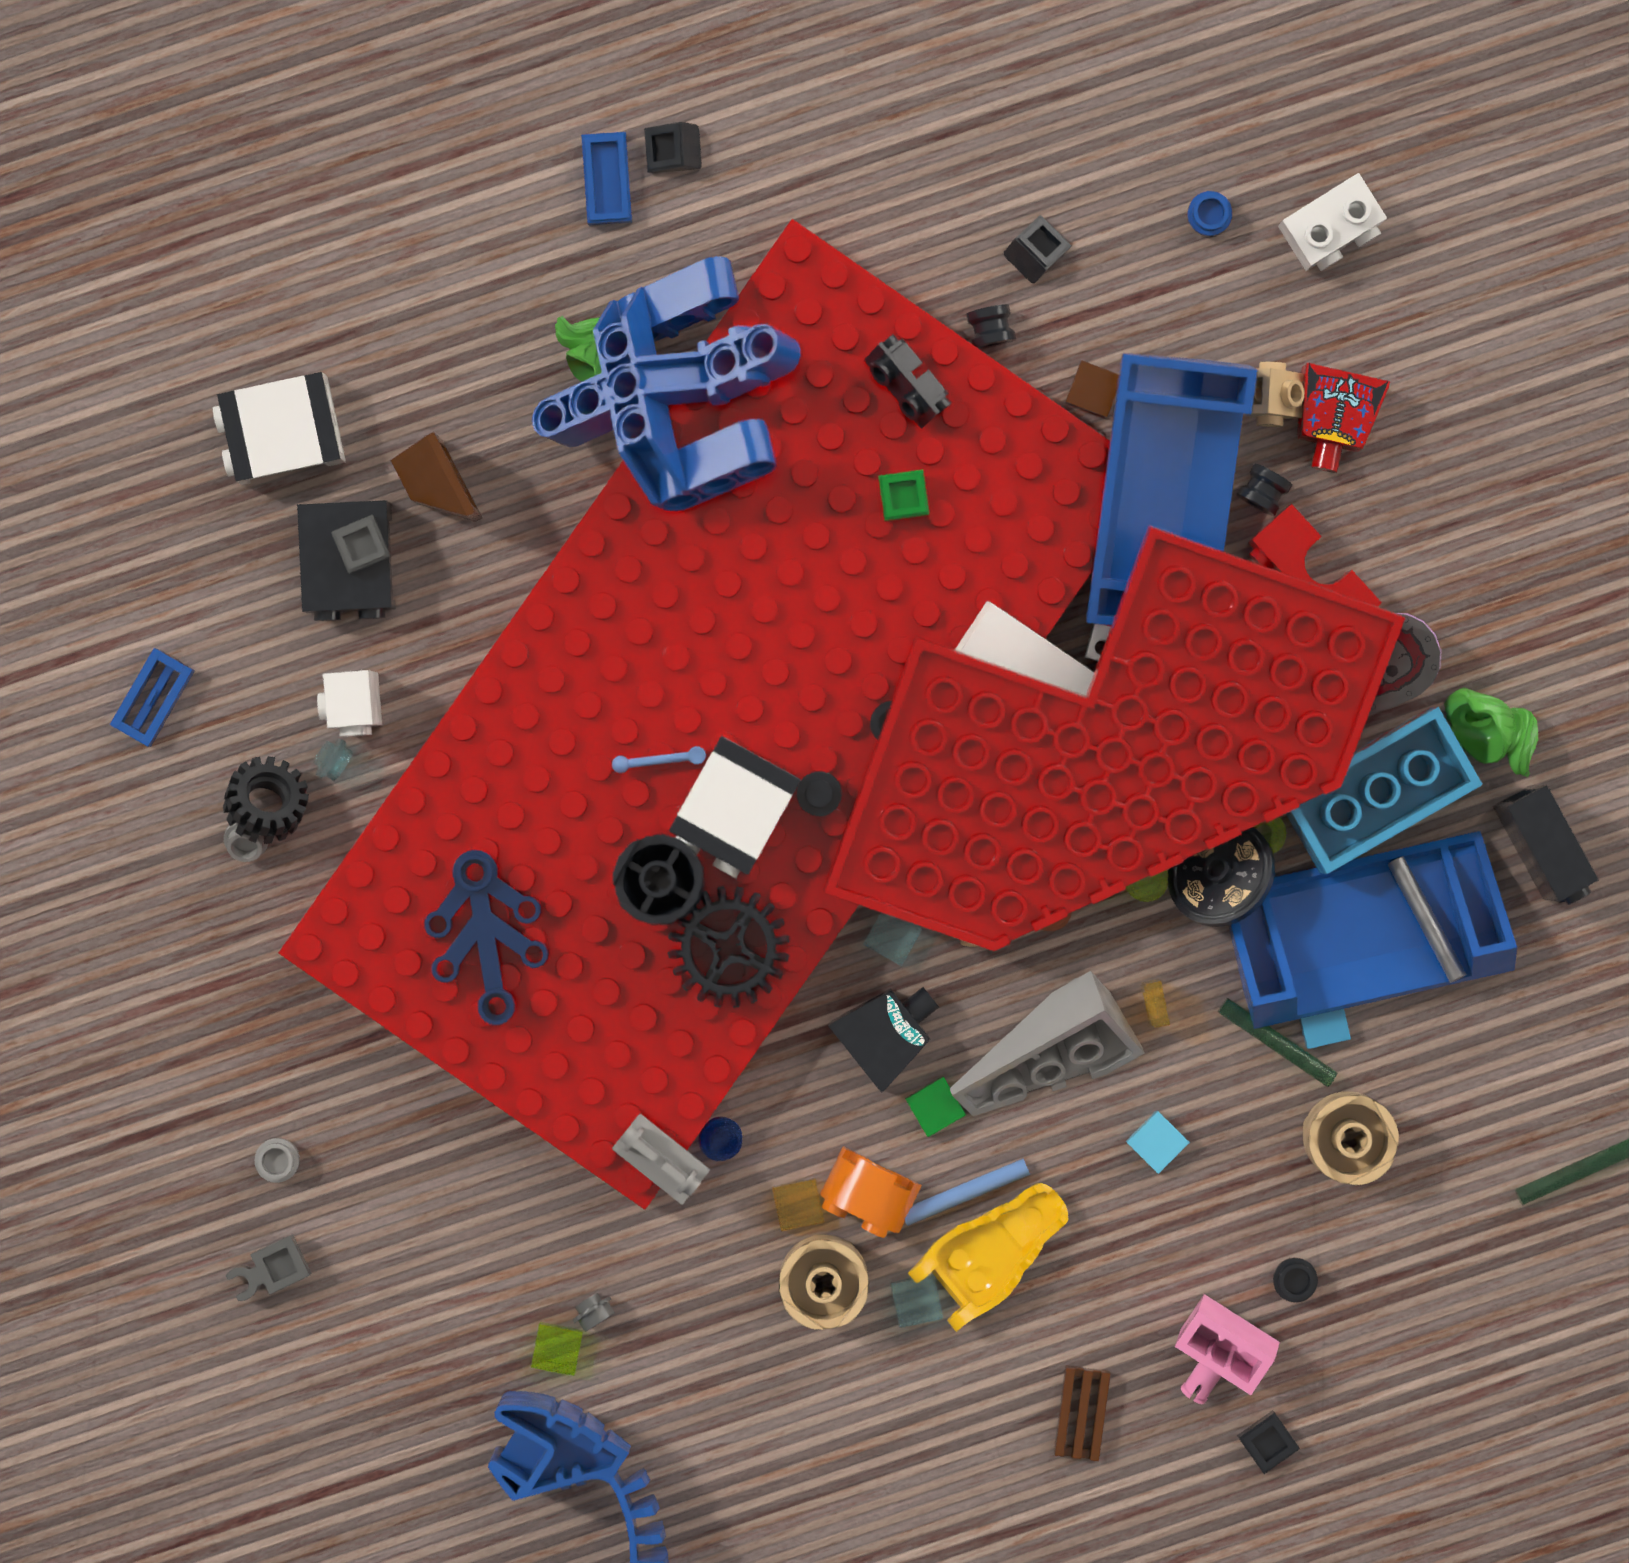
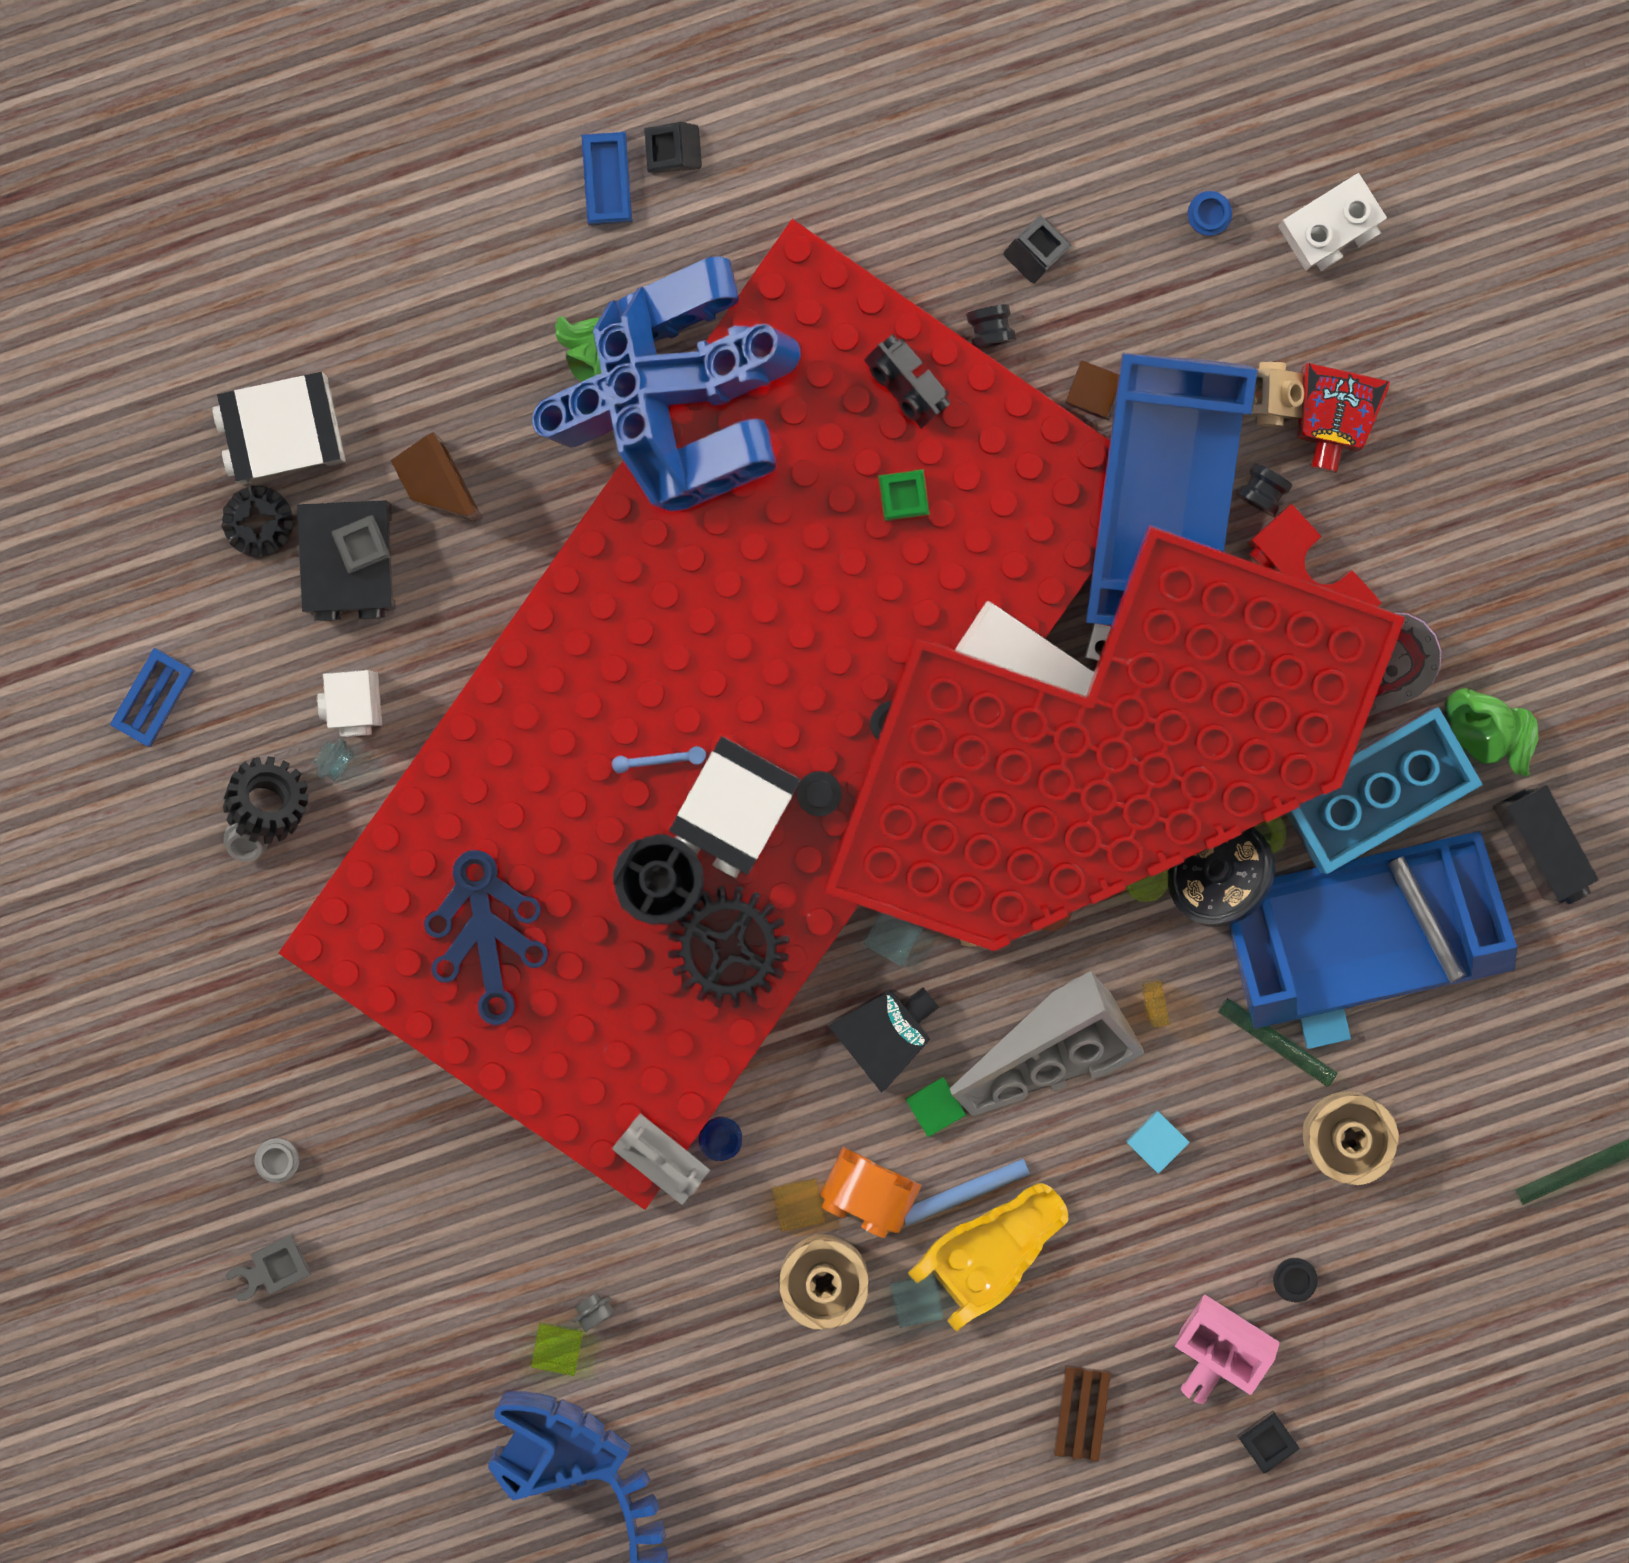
none -> black gear [221,486,293,557]

